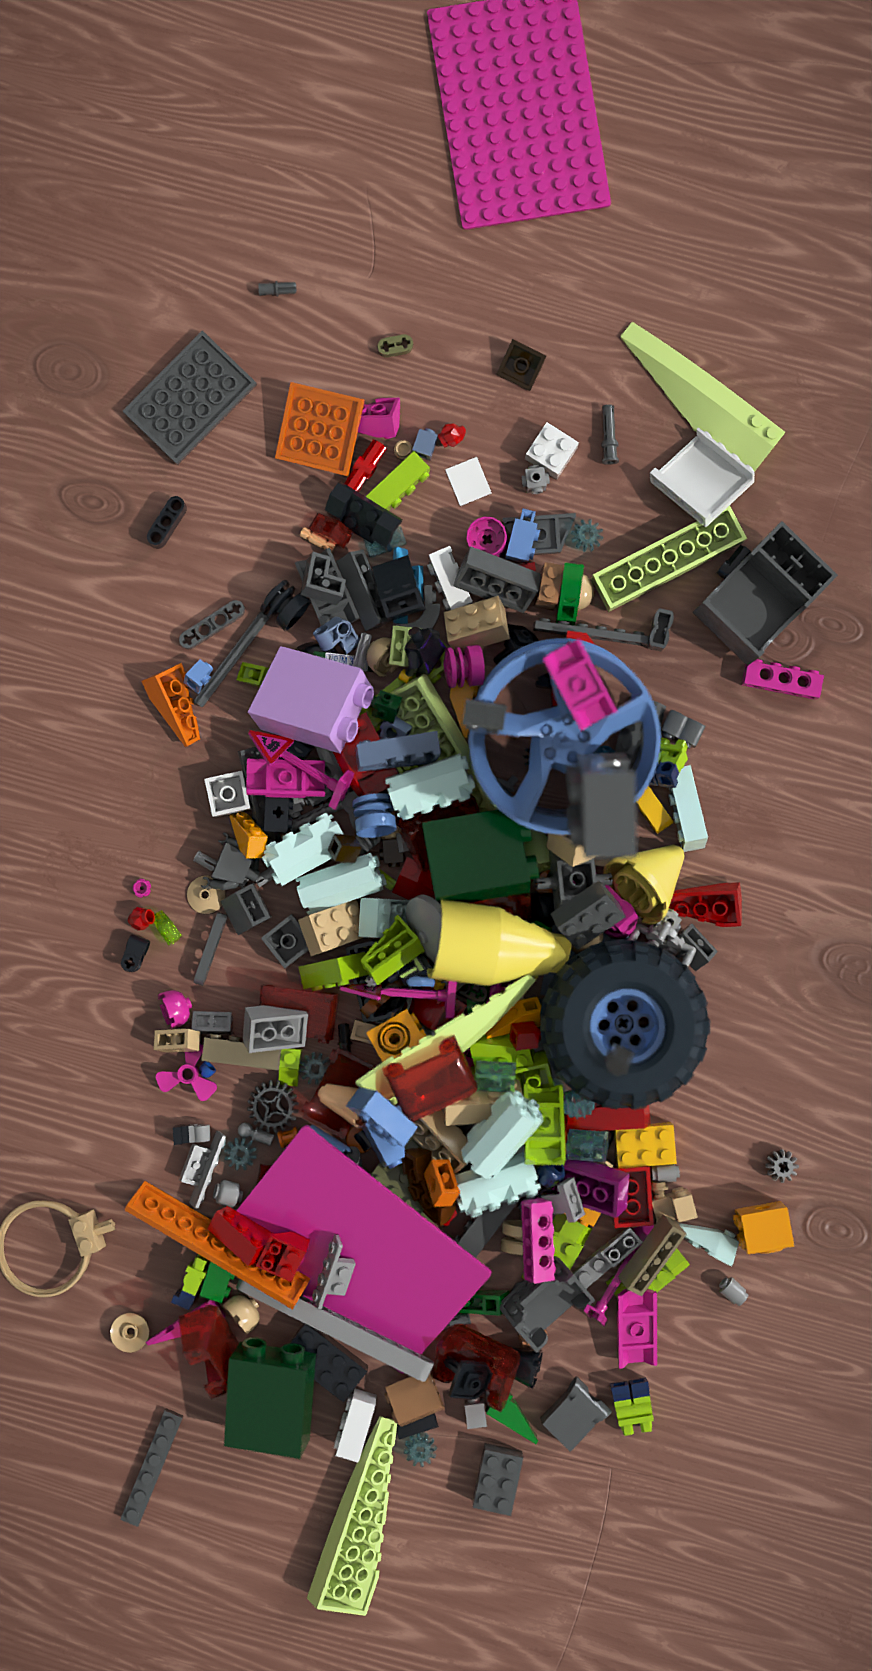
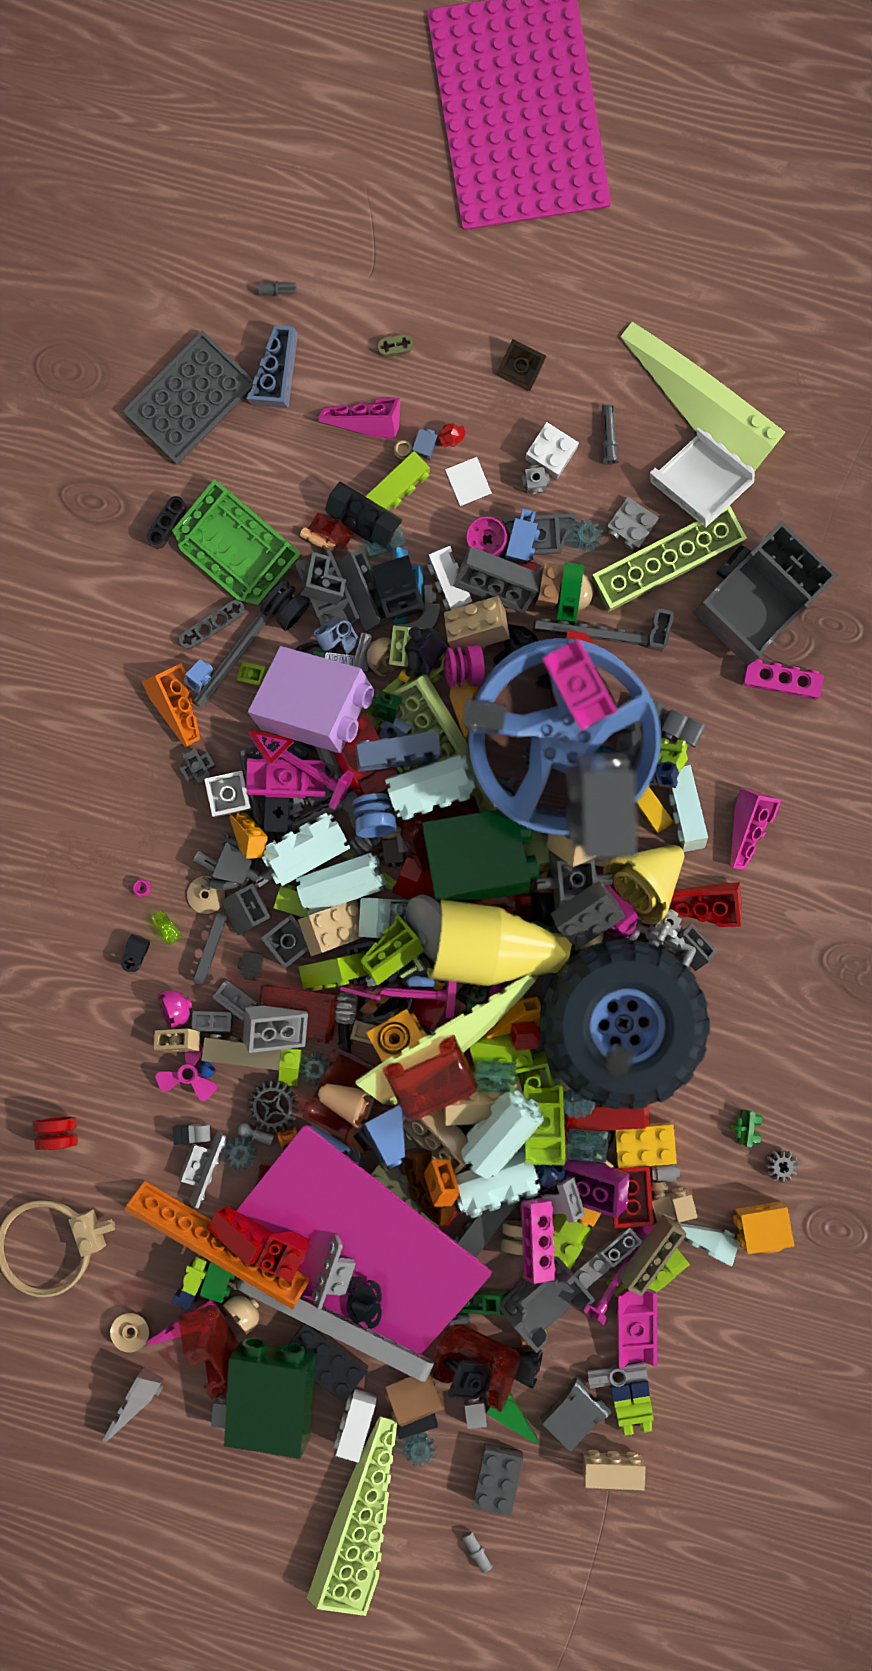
dark grey plate [120,1409,183,1527] -> none
red rock [128,907,155,931] -> none
light grey head [213,1180,243,1207] -> none
orange plate [275,382,365,476] -> none
dark brown brick [328,834,362,863] -> none
red piece [344,439,387,492] -> none
medium blue wedge [346,1087,418,1146] -> none
light grey brick [719,1277,748,1306] -> none
none -> red wheel [33,1116,78,1150]
none -> light grey wedge [102,1367,164,1443]
none -> bright green slope [172,479,302,605]
none -> dark grey piece [180,749,216,784]
none -> light grey brick [211,1396,227,1429]
none -> flat silver hinge [212,980,257,1021]
none -> clear smoke brick [238,951,265,981]
none -> sand blue wedge [247,325,298,408]
none -> lime slope [274,884,312,918]
none -> light grey gear [336,992,358,1025]
none -> black shield [347,1276,382,1329]
none -> light grey pin [462,1531,493,1573]
none -> tan brick [582,1450,645,1490]
none -> light grey piece [587,1362,648,1389]
none -> light grey plate [606,497,659,550]
none -> dark pink wedge [730,788,781,870]
none -> green hips [730,1109,763,1147]

